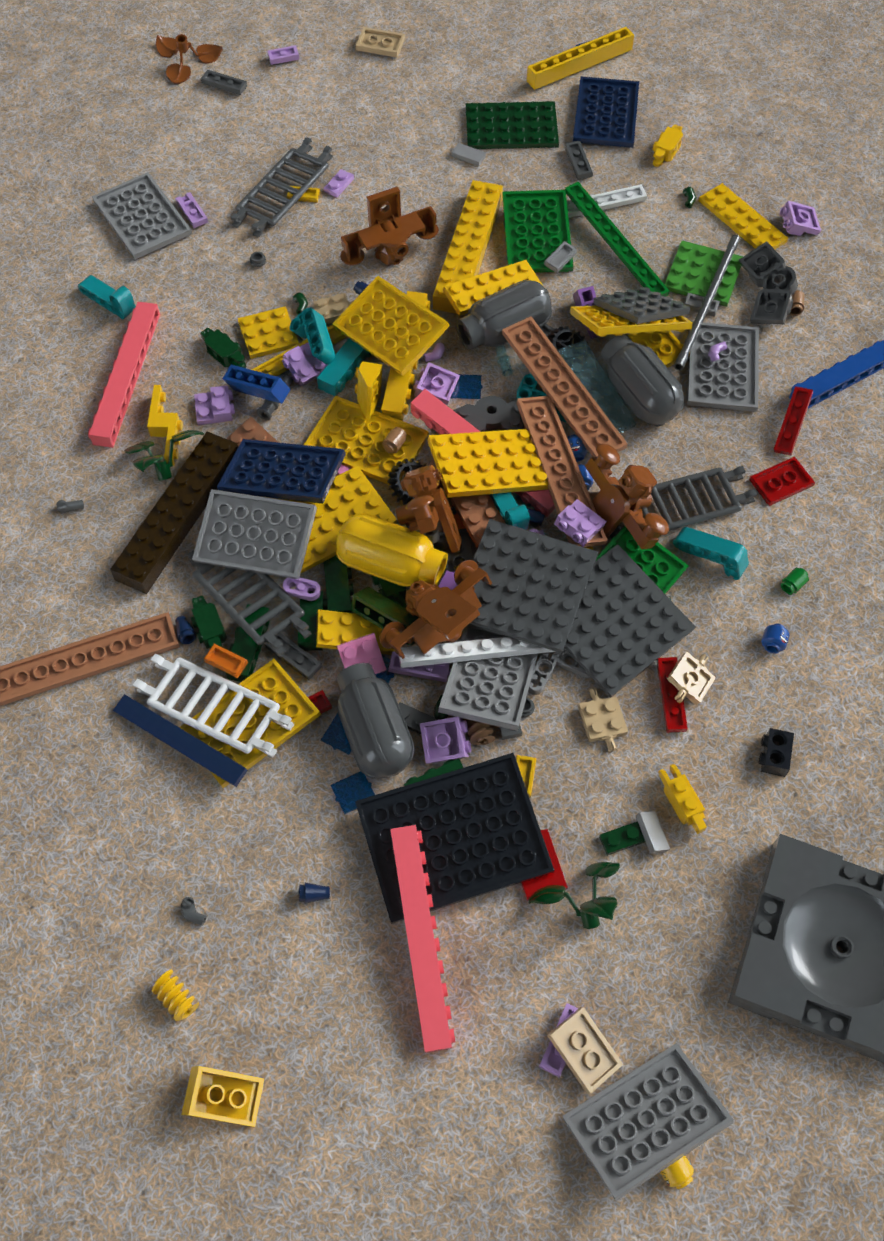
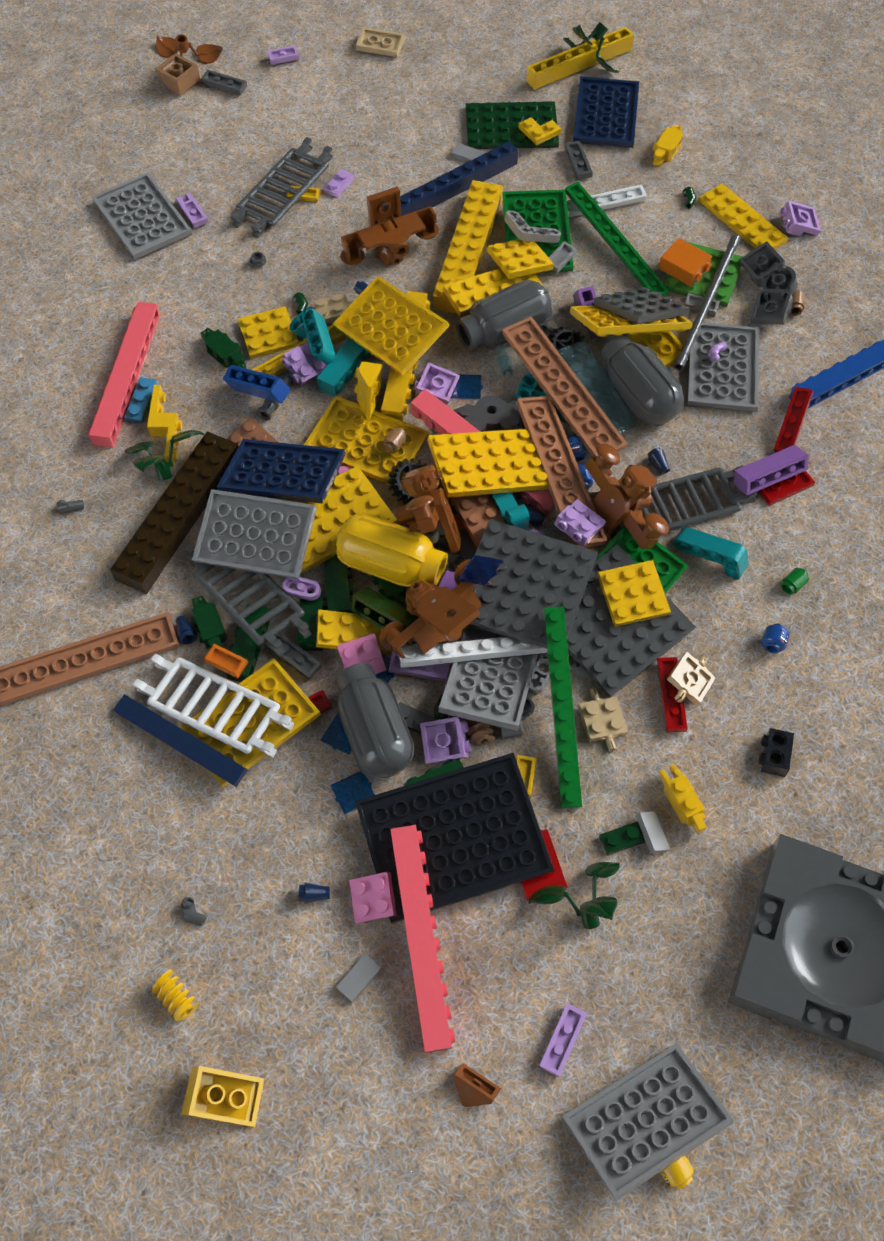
teal beam [78,275,136,319] -> none
lavender plate [194,385,235,425] -> none
lavender arm [424,342,445,362] -> none
tan plate [547,1007,623,1094] -> none
none -> dark azure plate [125,377,158,424]
none -> medium nougat slope [155,53,200,96]
none -> light grey tile [336,953,382,1003]
none -> bright pink plate [349,872,397,924]
none -> dark blue brick [382,141,518,216]
none -> dark orange slope [453,1063,501,1107]
none -> clear blue piece [459,555,504,586]
none -> yellow plate [487,240,554,279]
none -> light grey beam [504,211,561,243]
none -> yellow plate [519,117,561,146]
none -> green plate [544,606,582,808]
none -> dark green plant [563,22,619,73]
none -> yellow plate [597,560,671,627]
none -> dark blue cone [647,447,671,475]
none -> orange brick [658,238,712,287]
none -> medium lavender brick [734,445,809,495]

